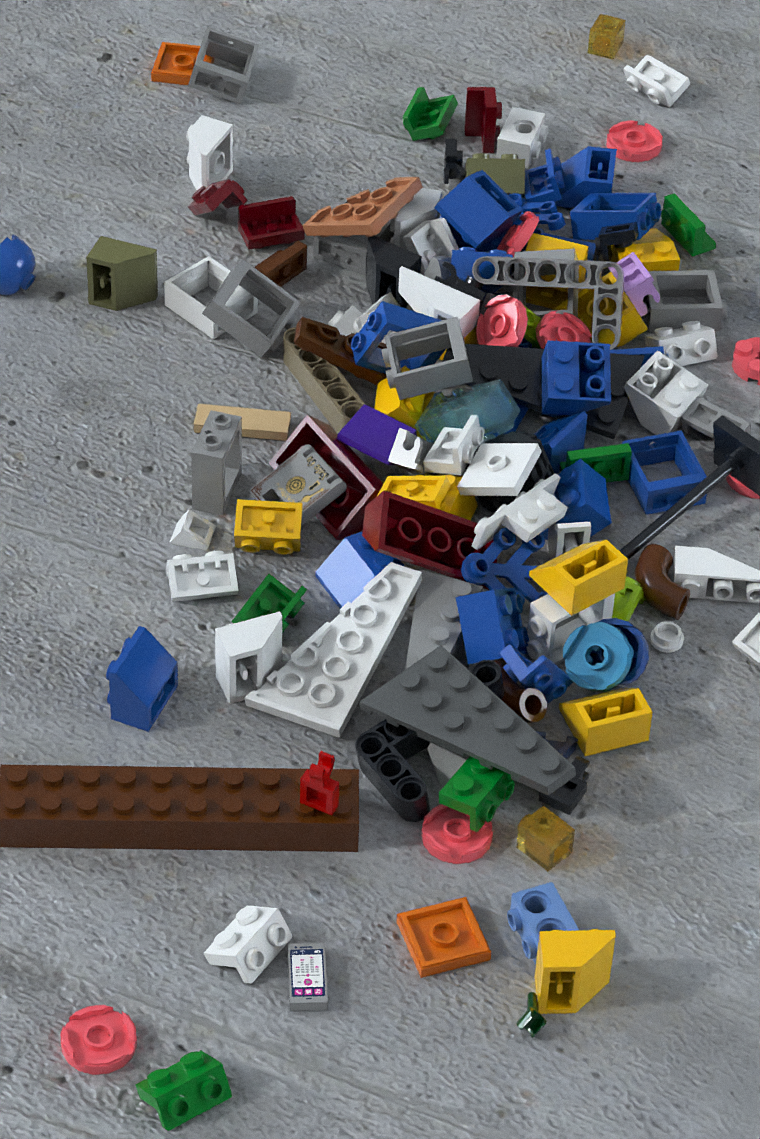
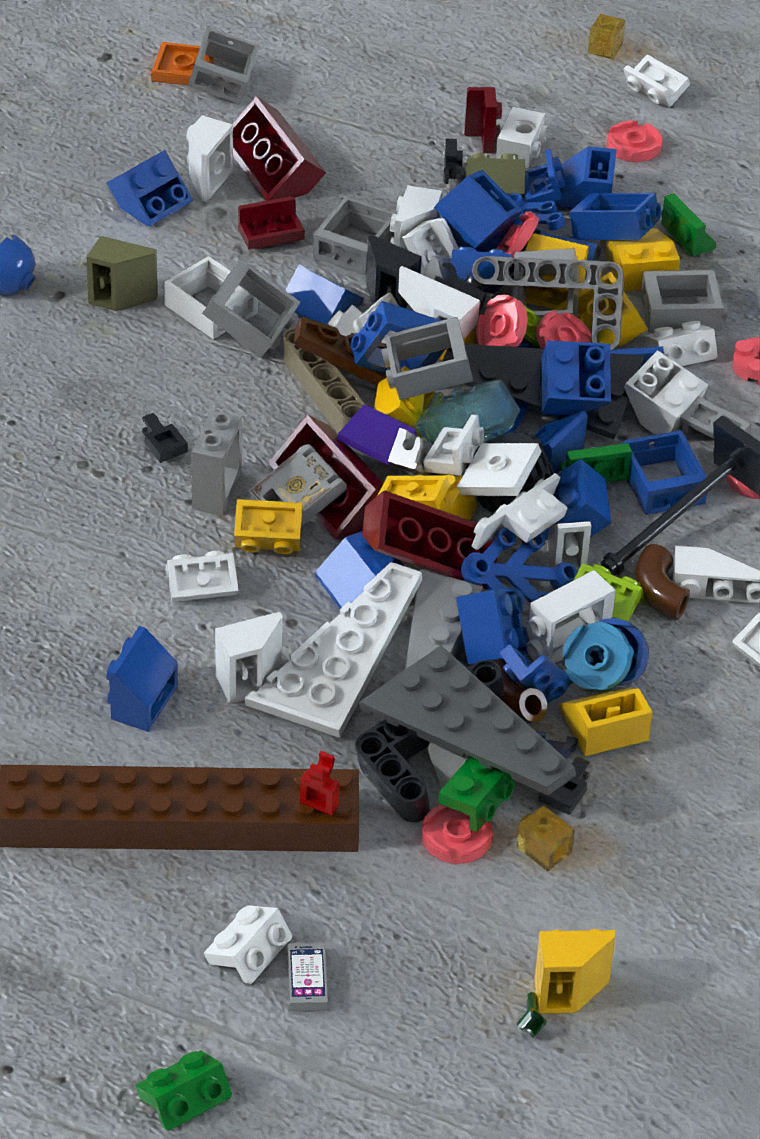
coral tile [61,1005,137,1075] -> none
white slope [170,509,216,550] -> none
dark red bracket [188,179,248,215] -> none
tan tile [194,404,291,441] -> none
green bracket [231,574,307,633] -> none
reddish brown panel [254,240,307,287] -> none
nougat plate [302,177,423,238] -> none
orange tile [396,897,491,978] -> none
green bracket [403,87,458,141] -> none
medium blue brick [507,882,579,965] -> none
yellow slope [529,539,628,616] -> none
black bracket [595,222,639,261] -> none
lavender hinge [608,252,660,317] -> none
white plate [650,621,684,653] -> none
none -> blue slope [106,150,193,227]
none -> black plate [142,413,188,463]
none -> dark red slope [233,96,326,201]
none -> slope [285,265,364,325]

